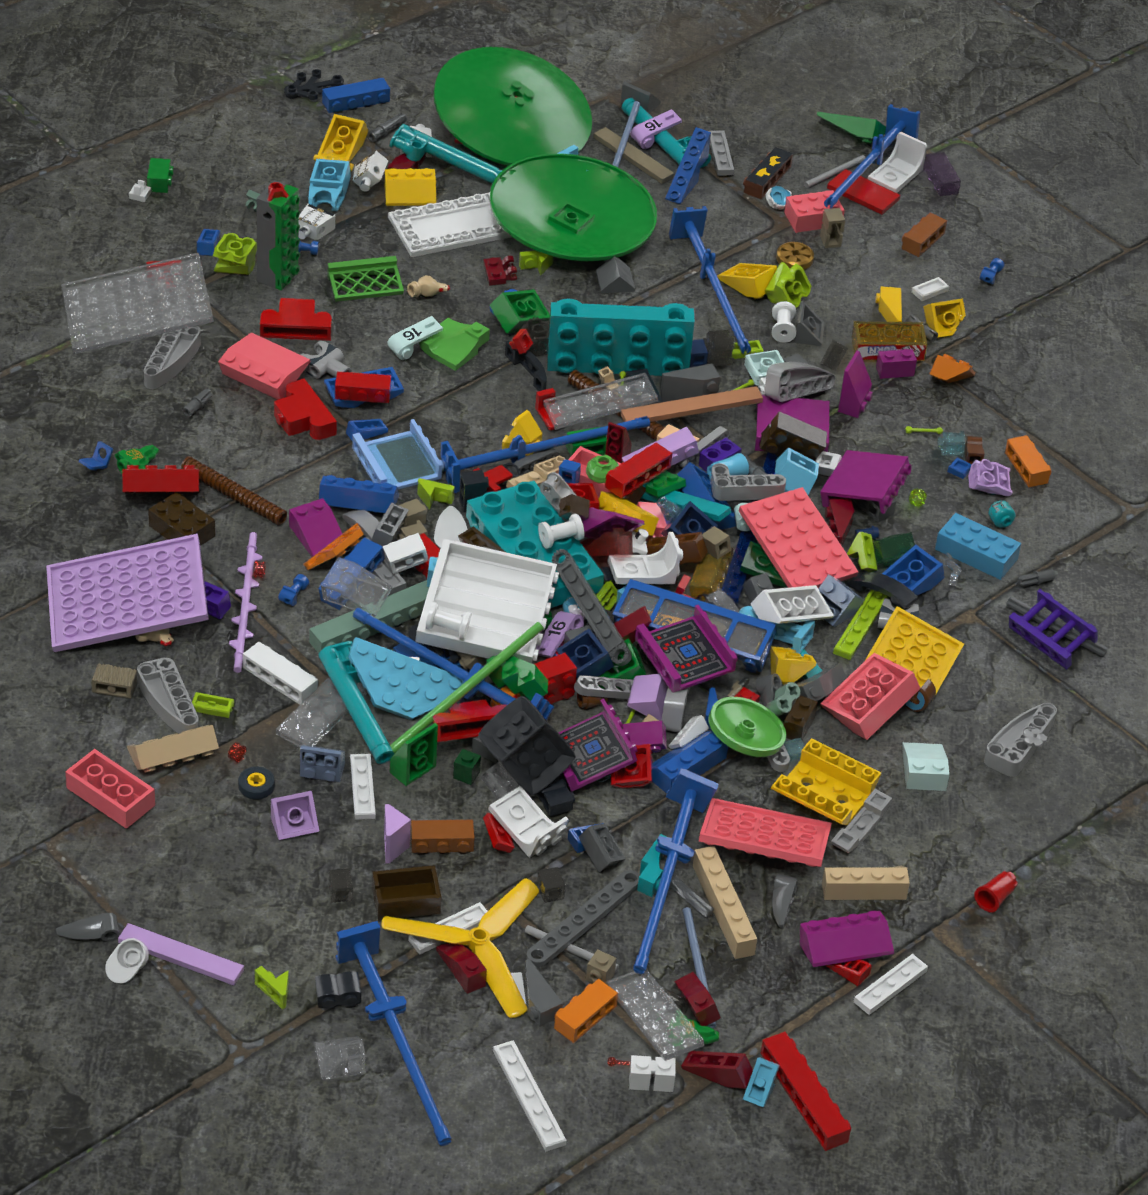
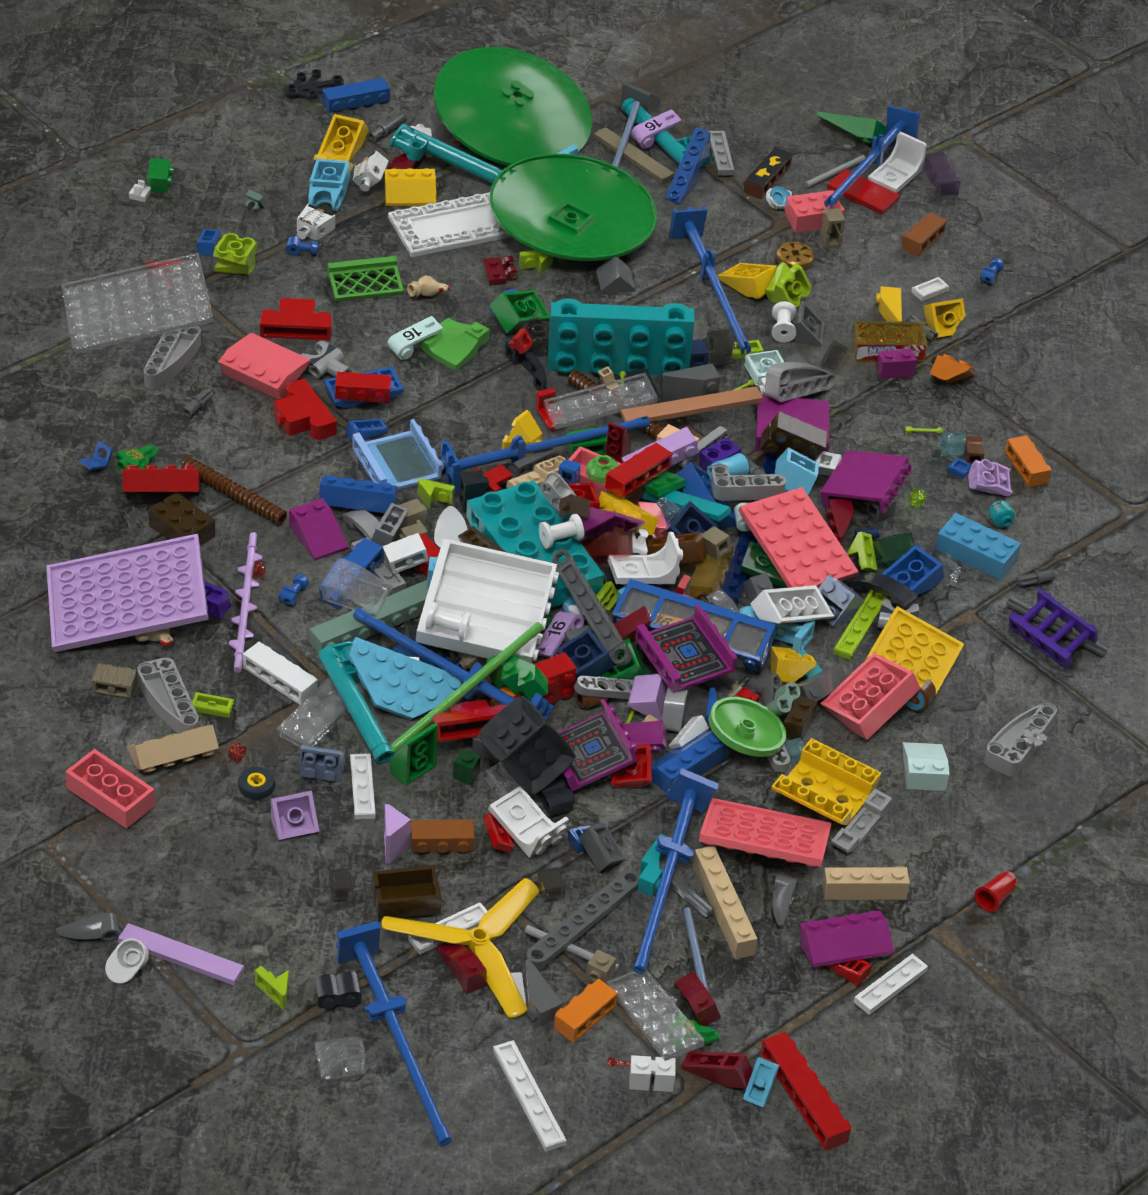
piece [257,180,300,291] -> none
orange wing [304,523,364,570] -> none
magenta slope [838,350,873,418] -> none

